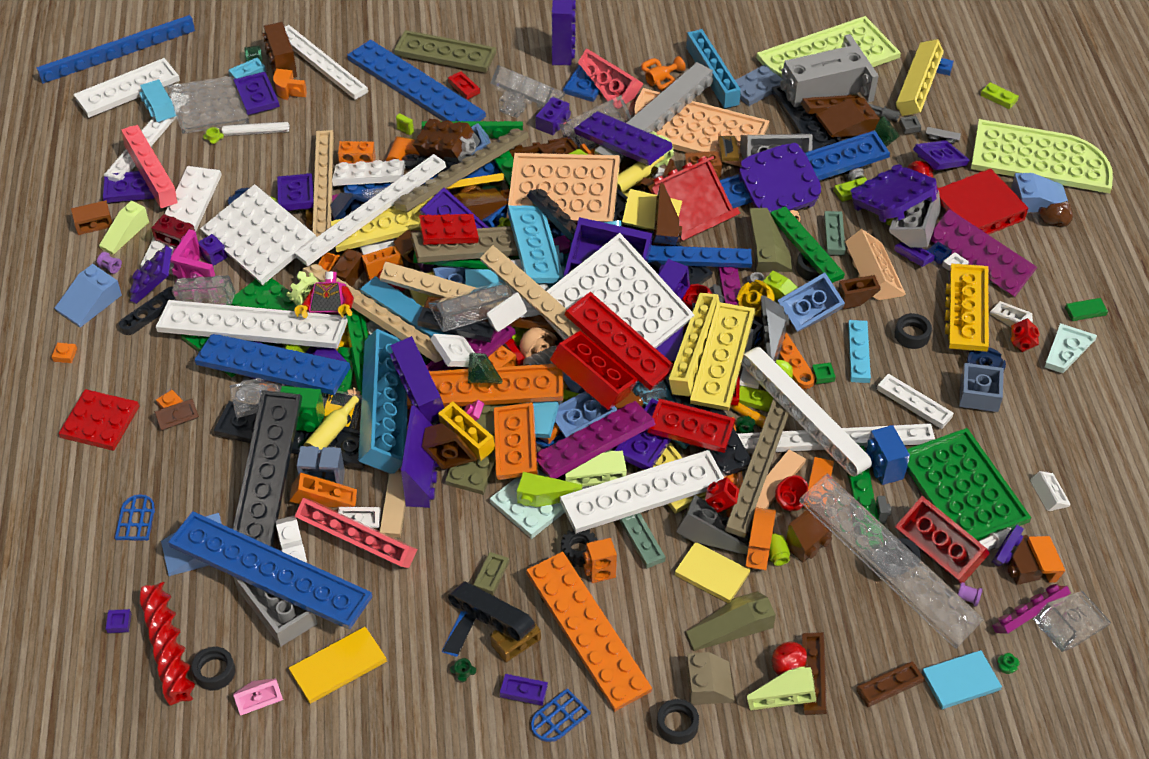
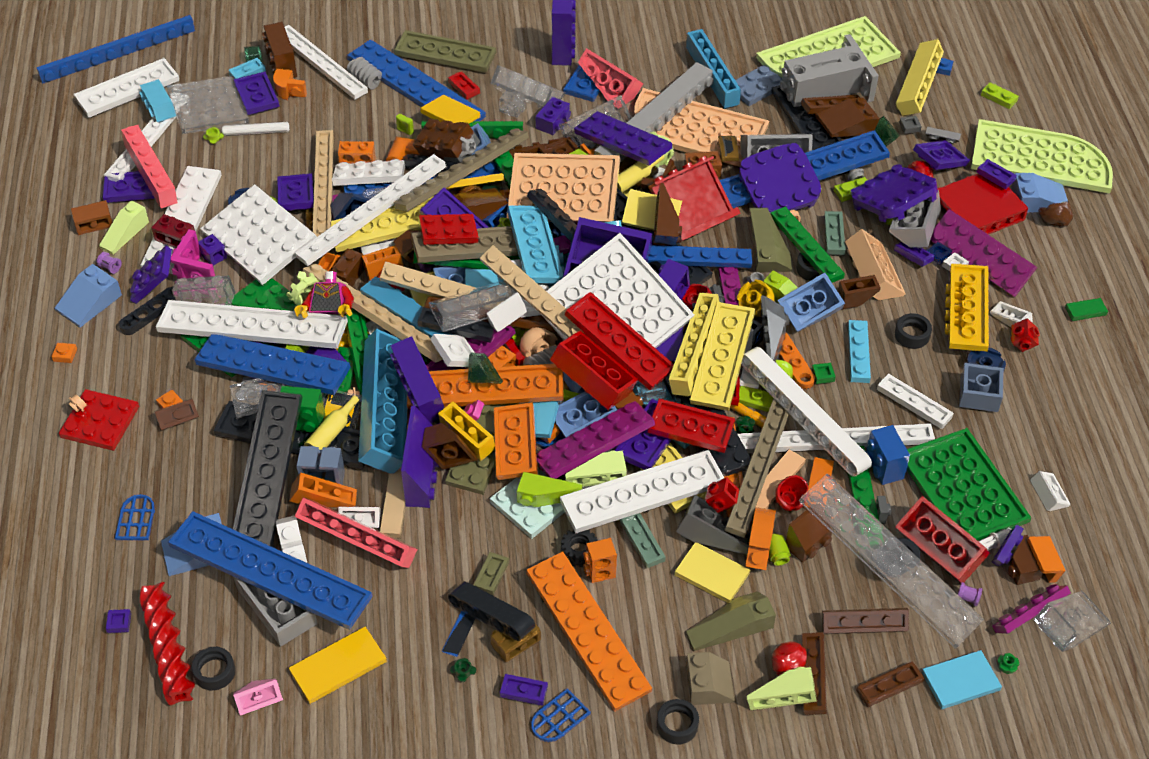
orange piece [641,56,686,91] -> none
dark grey axle [869,104,900,122] -> none
light aqua wing [1045,323,1097,373] -> none
none -> light nougat plate [69,394,87,412]
none -> light grey piece [347,57,382,90]
none -> yellow tile [420,95,480,124]
none -> reddish brown plate [822,608,909,634]
none -> dark purple plate [976,159,1017,189]

